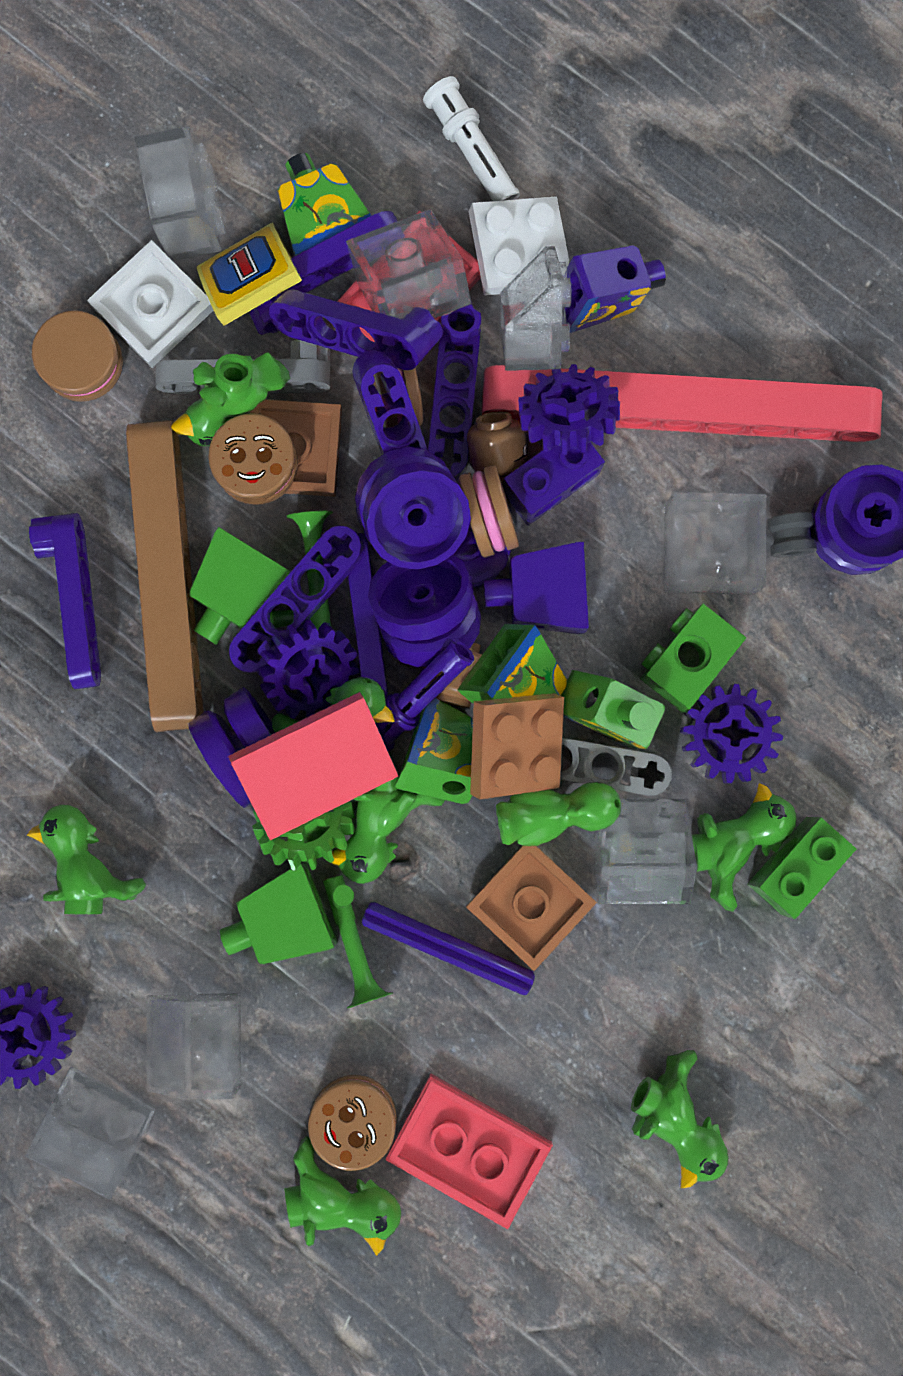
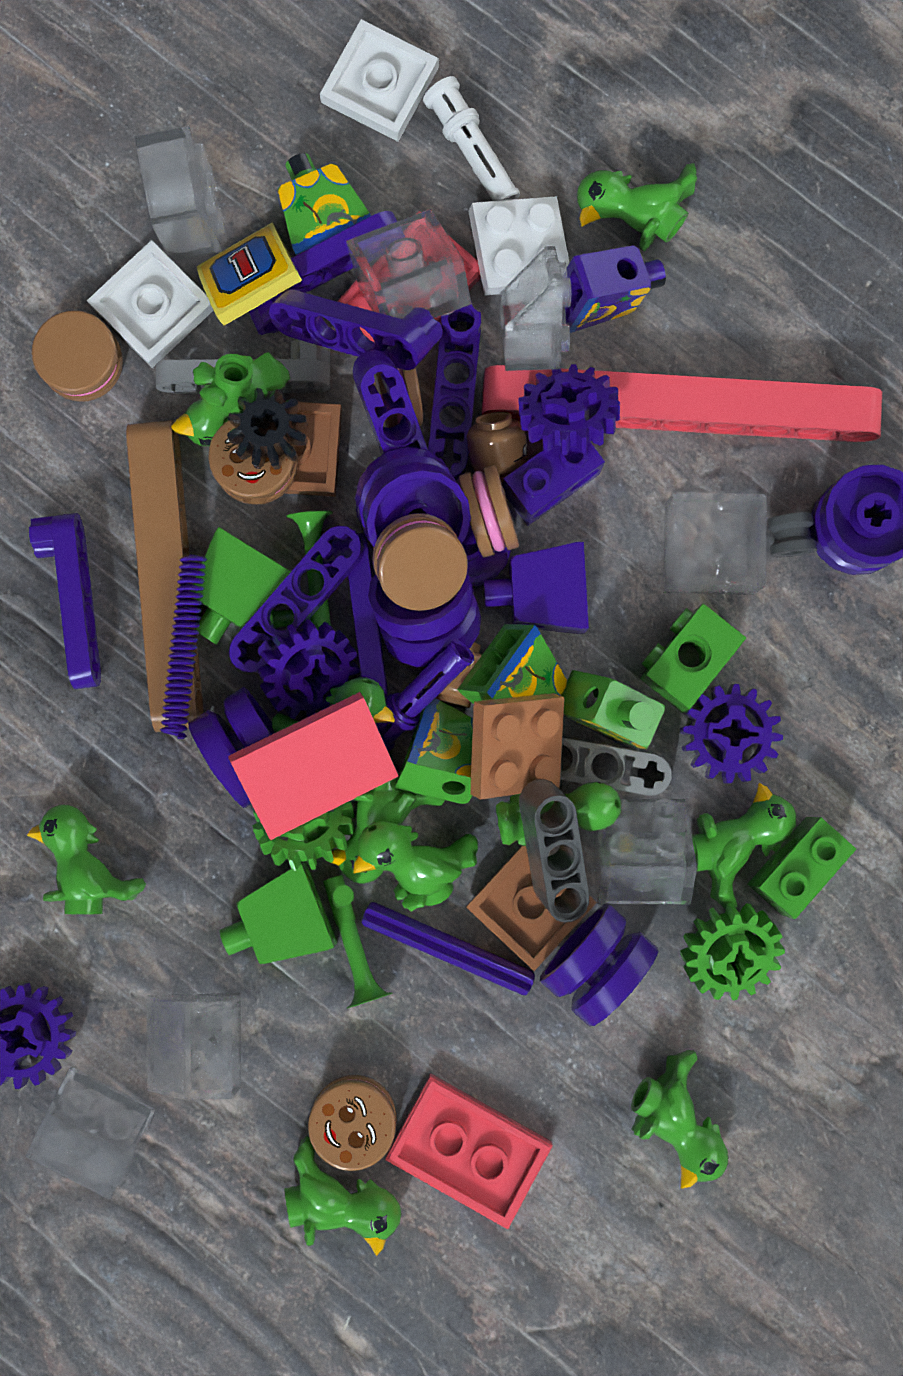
none -> dark purple piece [160,554,208,739]
none -> black gear [227,388,308,470]
none -> white plate [320,19,439,142]
none -> bright green animal [353,821,478,912]
none -> medium nougat head [373,514,468,611]
none -> dark grey beam [519,779,589,923]
none -> dark purple wheel [540,903,659,1026]
none -> bright green animal [577,163,697,252]
none -> bright green gear [680,902,785,1001]

